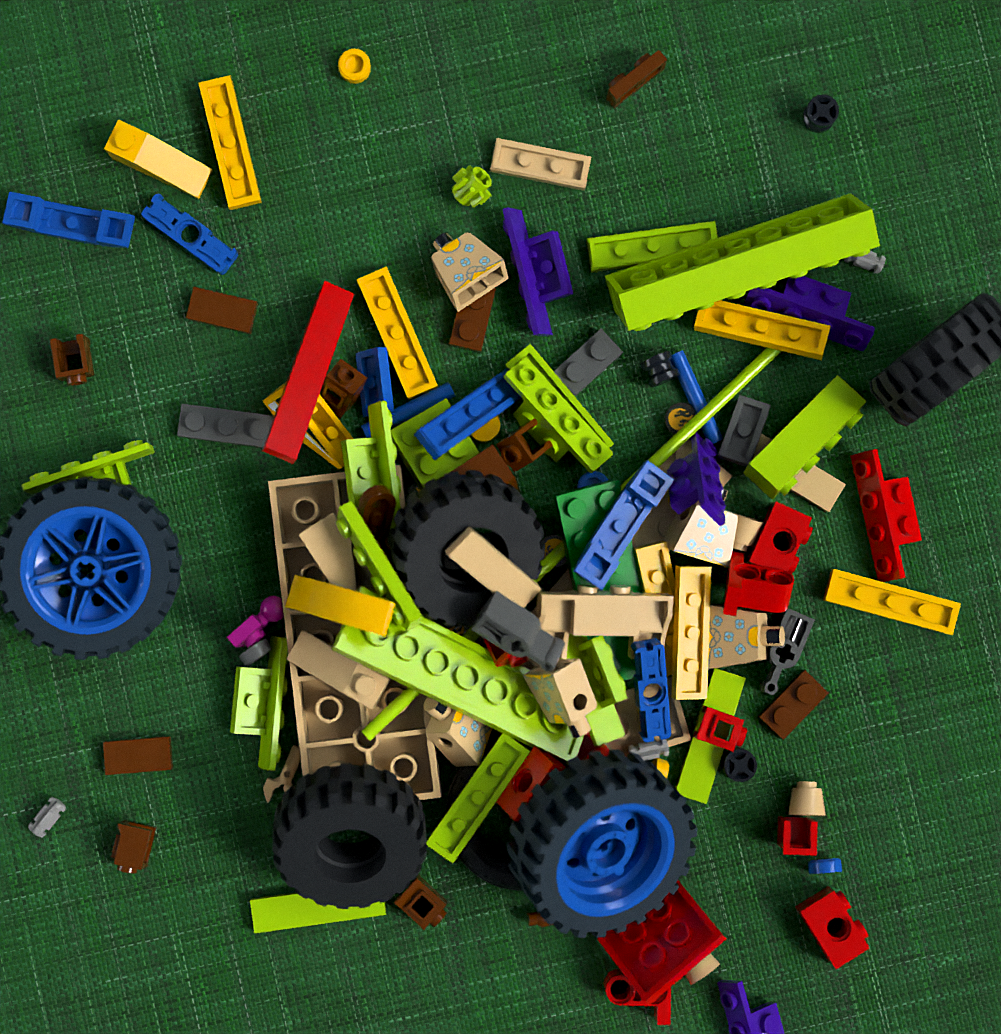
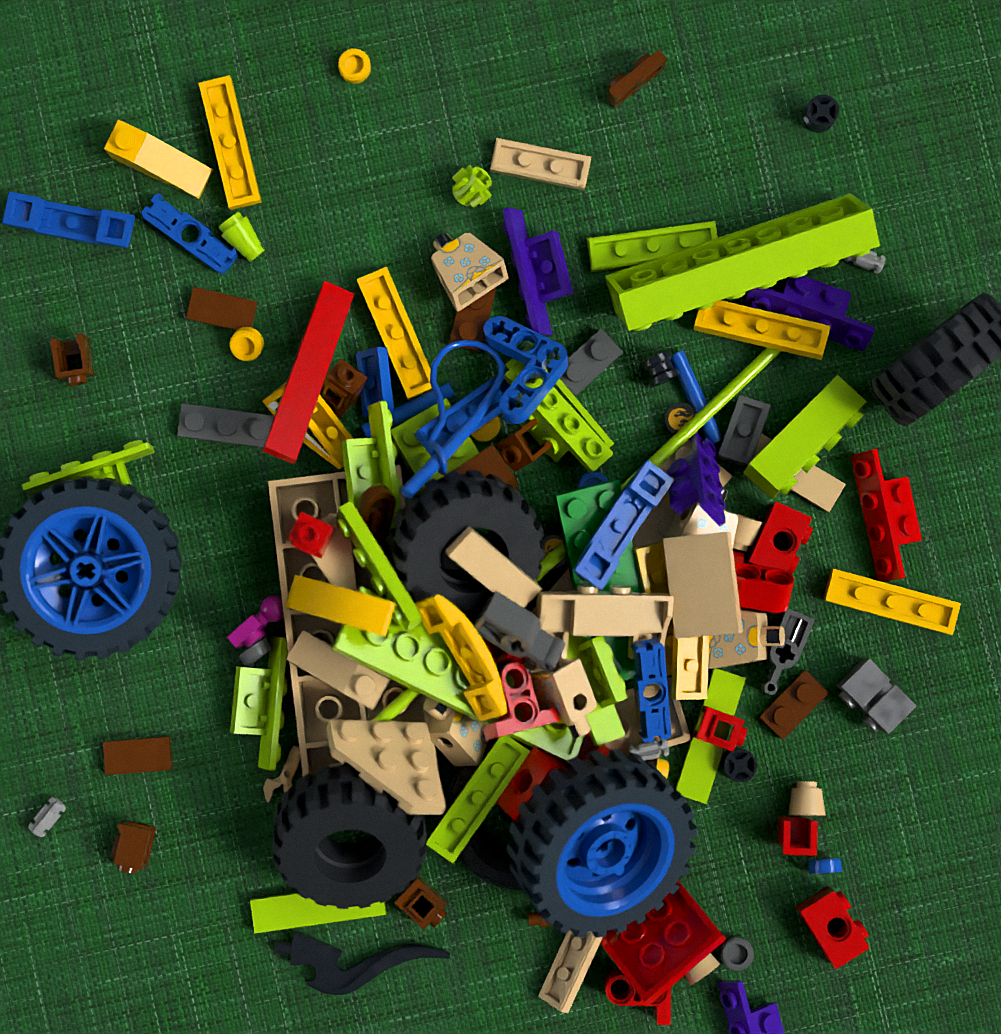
none -> lime cone [219,212,265,262]
none -> yellow tile [229,327,264,361]
none -> black piece [275,931,450,995]
none -> red window [288,512,336,559]
none -> tan plate [326,720,446,814]
none -> blue piece [401,340,505,499]
none -> yellow slope [414,594,507,721]
none -> blue beam [483,316,568,424]
none -> tile [483,663,560,740]
none -> tan tile [538,930,603,1013]
none -> tan tile [663,531,743,639]
none -> dark grey tile [719,936,754,971]
none -> flat silver piece [835,658,916,734]

